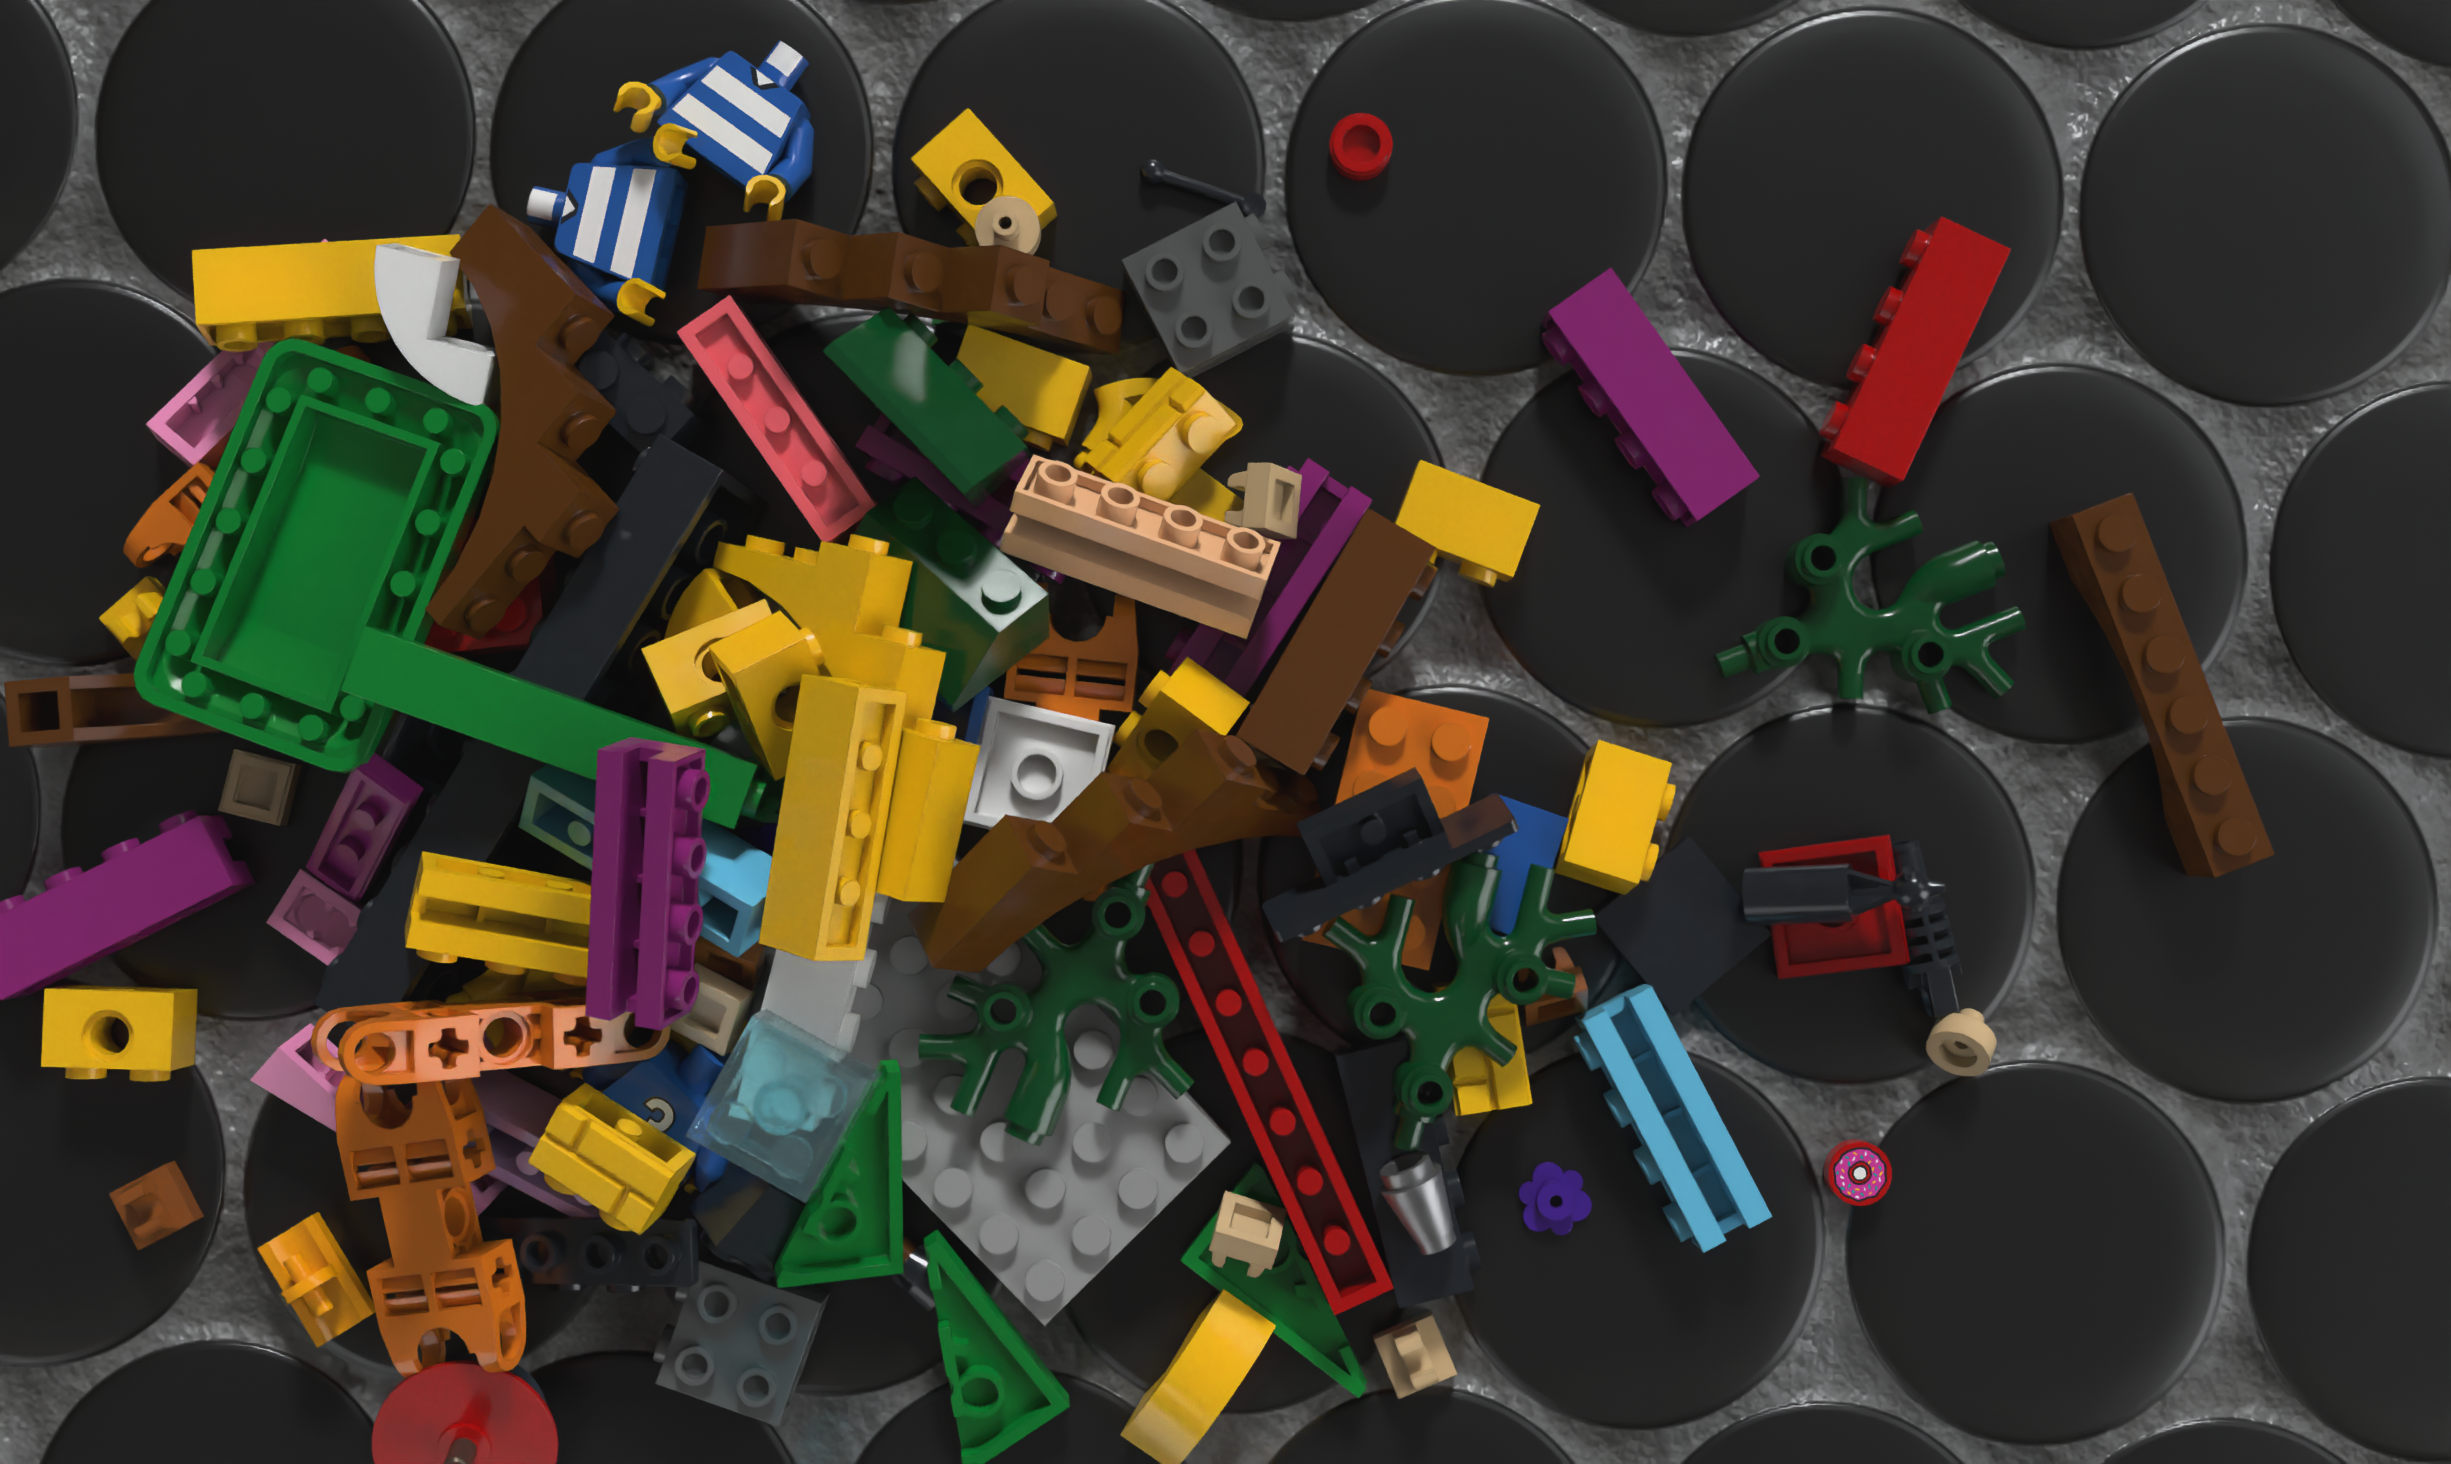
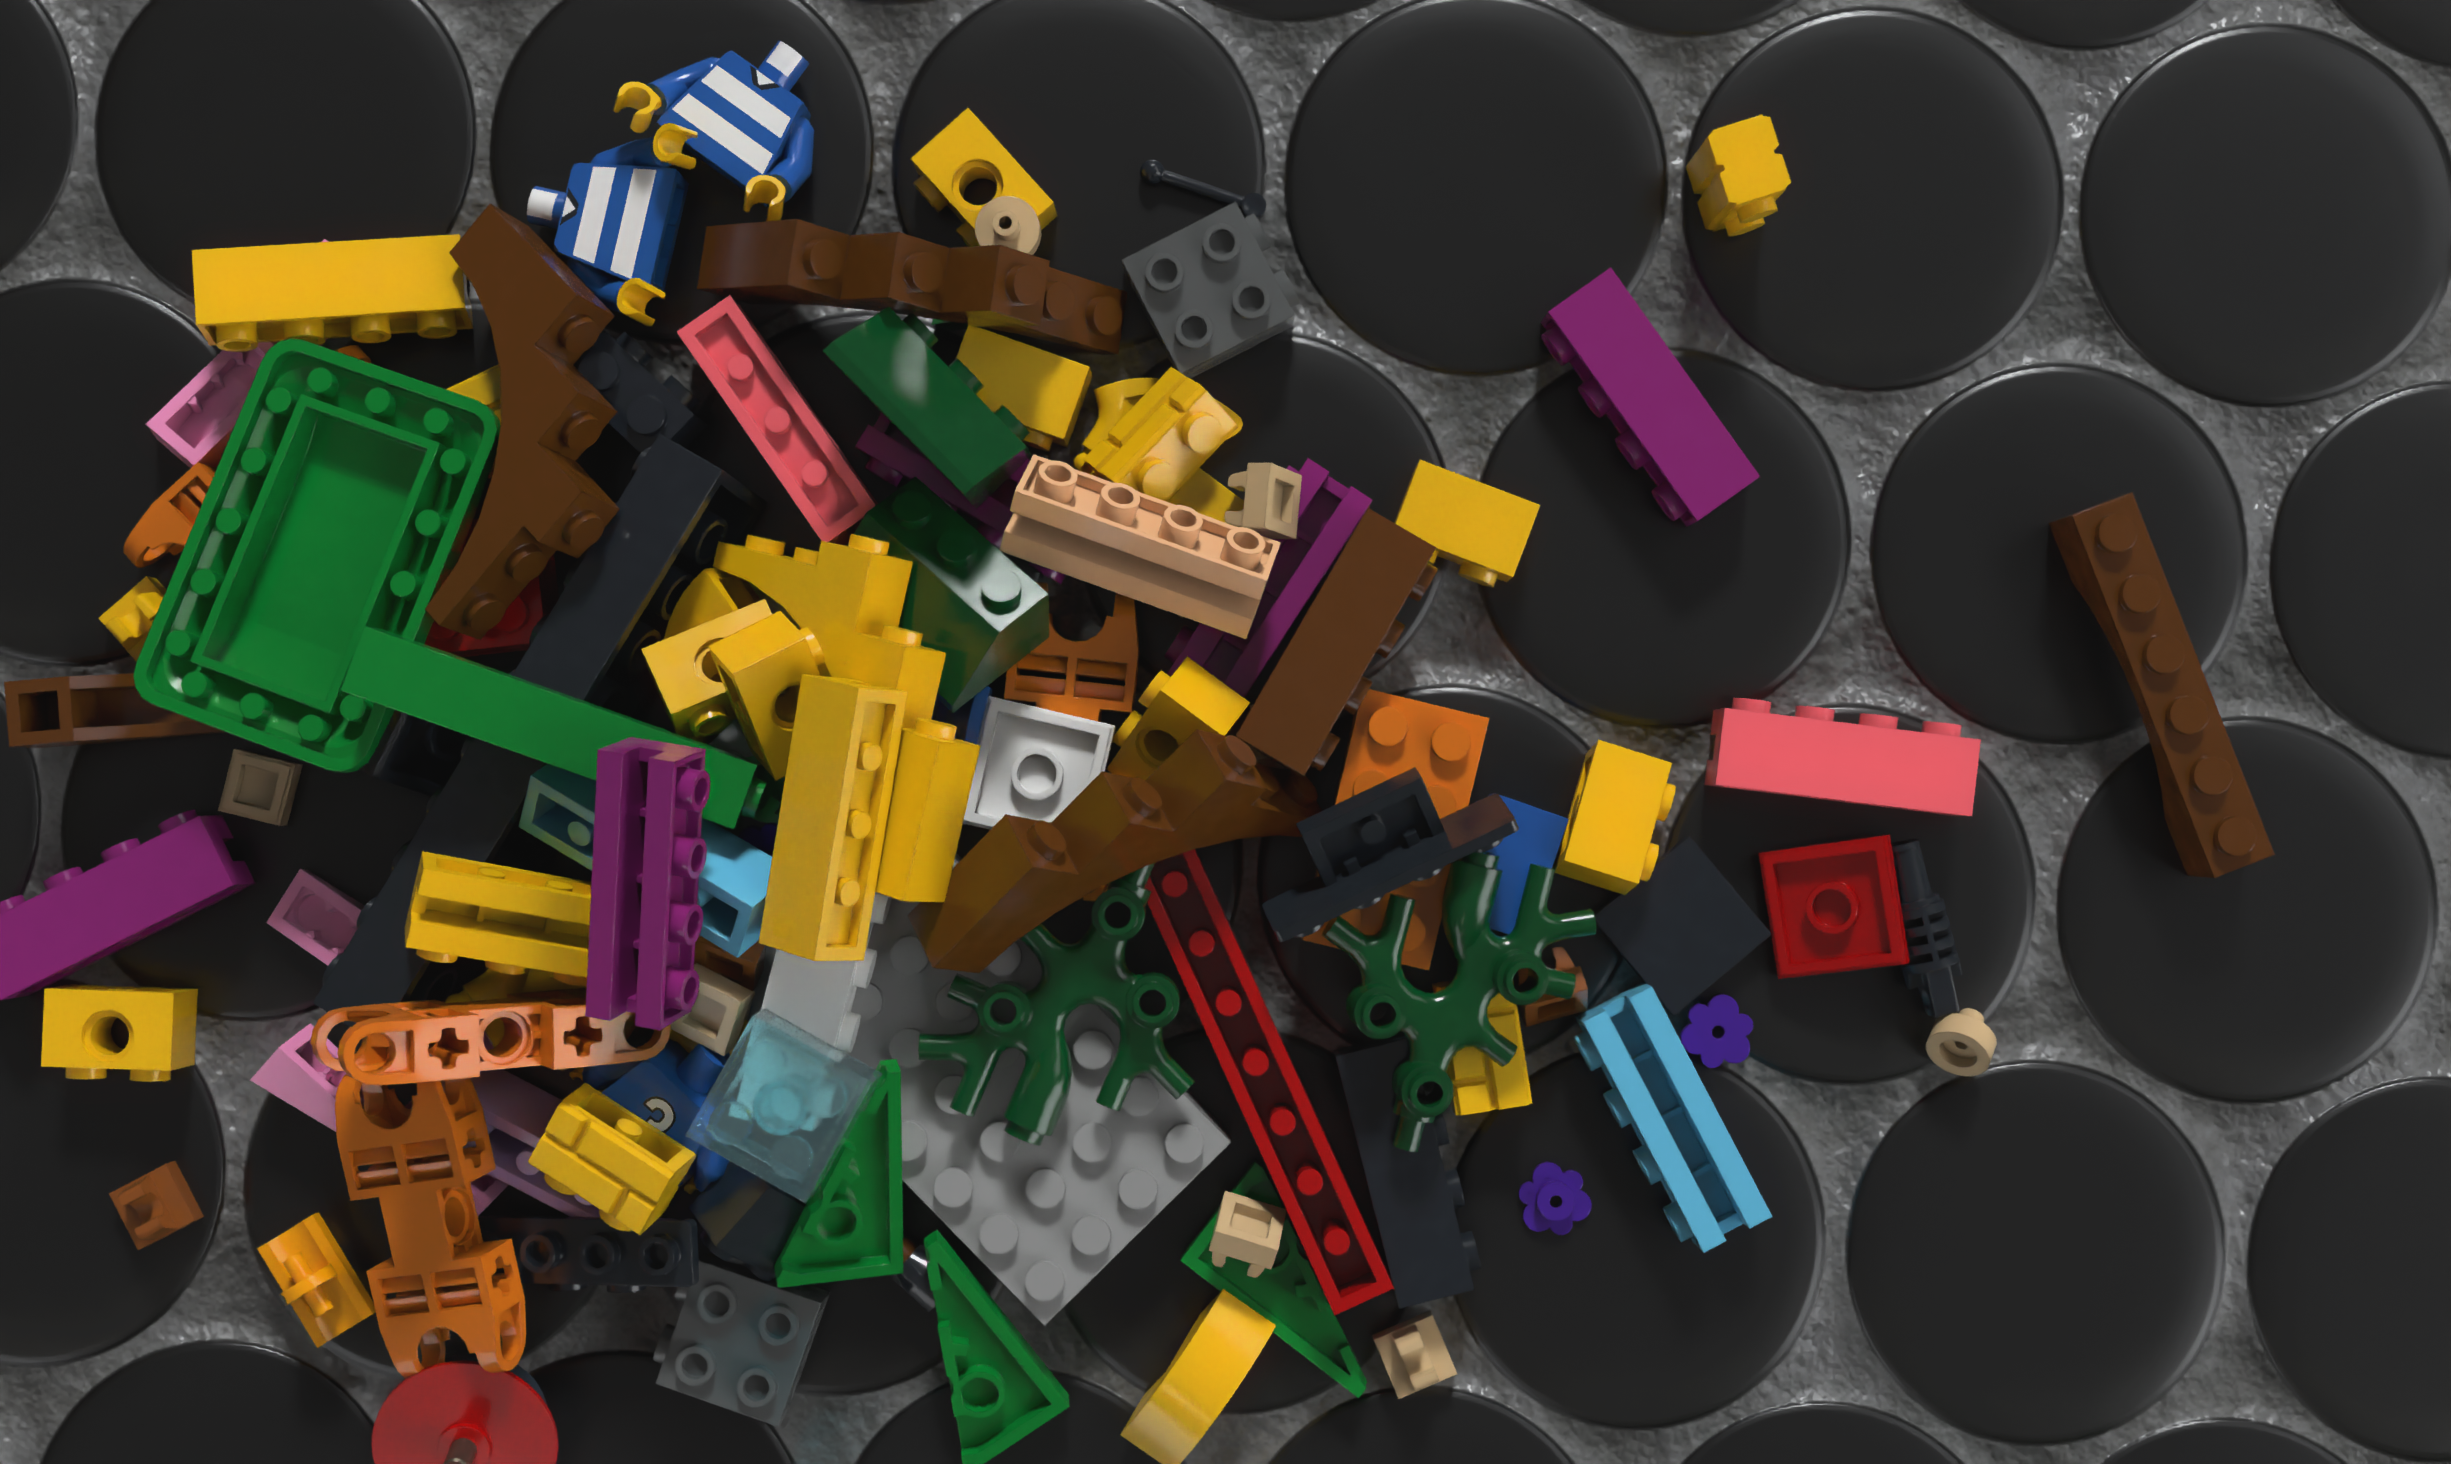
magenta tile [306,752,424,905] -> none
white brick [374,243,501,406] -> none
red tile [1329,113,1393,181] -> none
flat silver cone [1380,1151,1457,1255] -> none
dark green plant [1714,477,2026,715] -> none
black wheel [1742,863,1946,926] -> none
red brick [1819,216,2011,488] -> none
tile [1823,1139,1892,1206] -> none
none -> dark purple plant [1680,994,1753,1068]
none -> yellow brick [1686,114,1791,237]
none -> coral brick [1704,698,1981,816]

